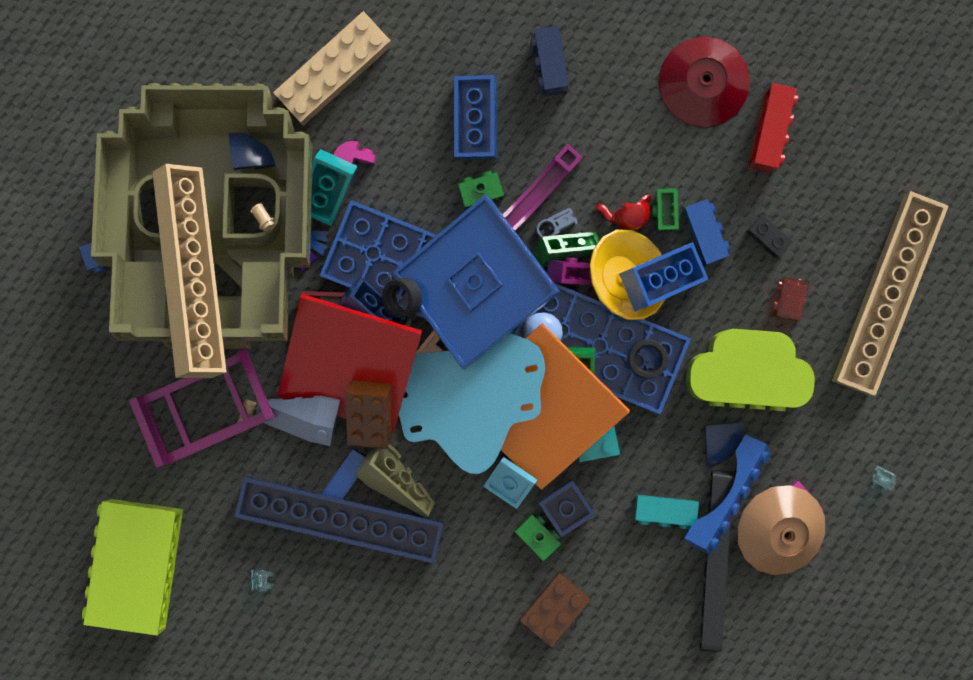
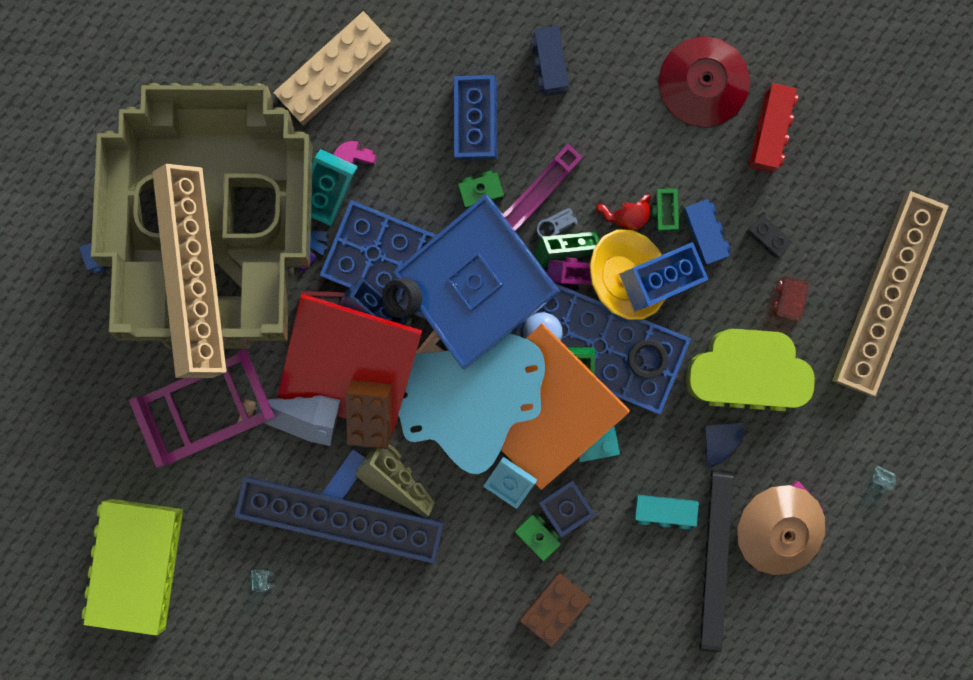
dark blue brick [229,133,276,171] -> none
tan pin [251,204,275,232] -> none
blue arch [685,434,770,555] -> none

